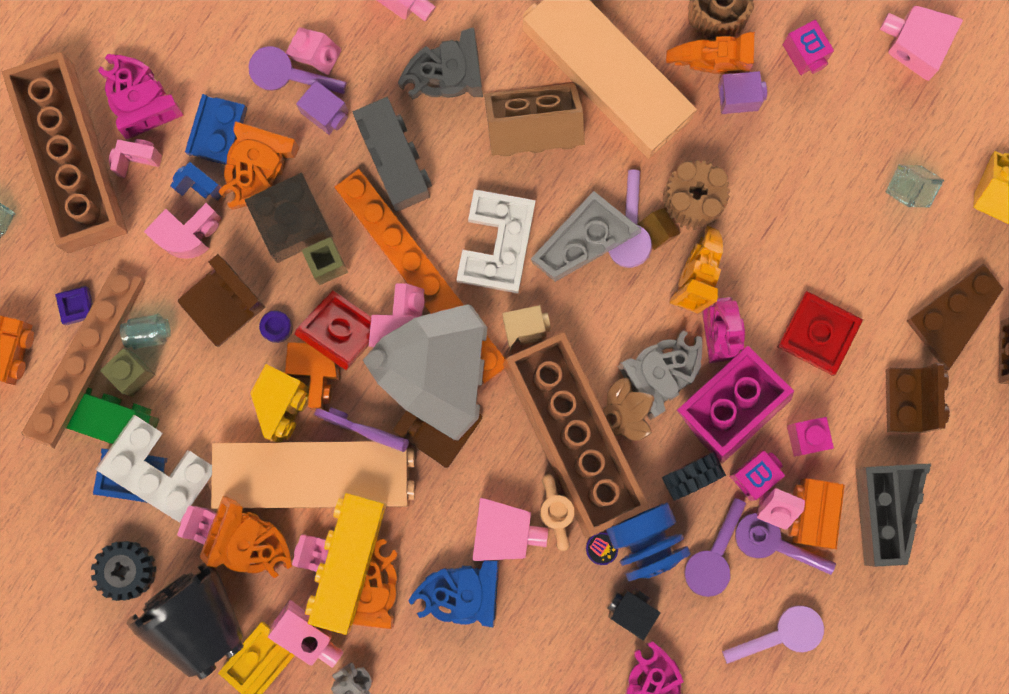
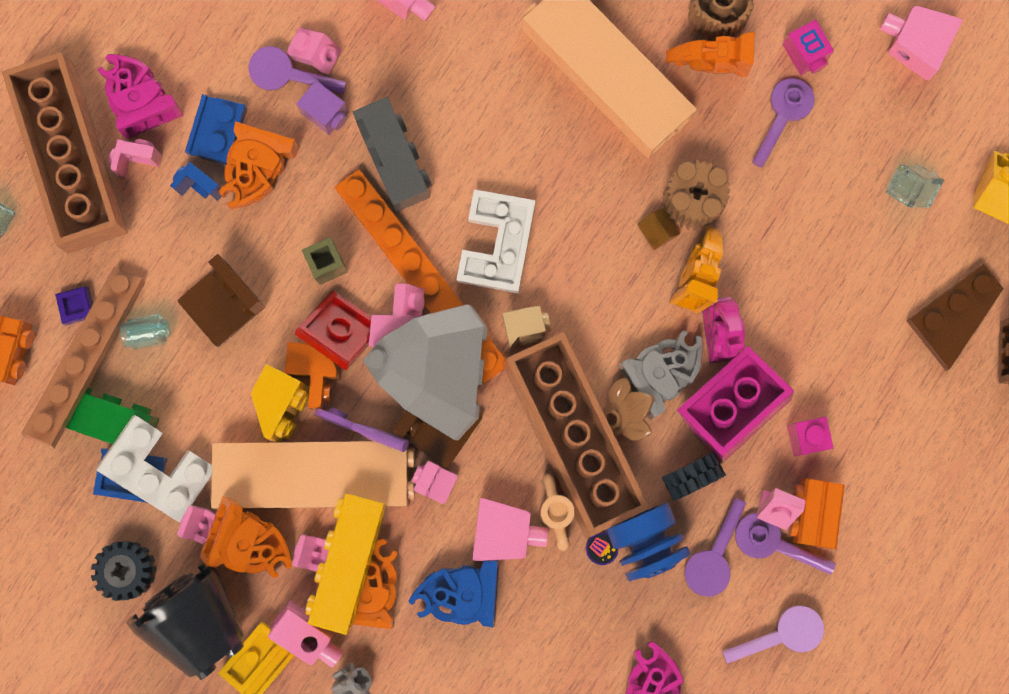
olive brick [100,348,155,397] -> none
bright pink brick [144,203,222,259] -> none
clear smoke brick [245,173,333,263] -> none
dark purple tile [259,311,293,343] -> none
dark grey piece [398,28,483,99] -> none
medium nougat slope [484,83,585,156] -> none
light grey wing [531,191,641,282] -> none
black brick [607,588,661,641] -> none
lavender piece [609,169,652,268] -> none
medium lavender brick [718,71,767,114] -> none
dark pink brick [729,450,785,501] -> none
red tile [777,291,863,376] -> none
dark grey wedge [856,463,931,567] -> none
reddish brown bracket [886,363,950,433] -> none
none -> bright pink bracket [411,461,458,504]
none -> medium lavender piece [752,78,814,168]

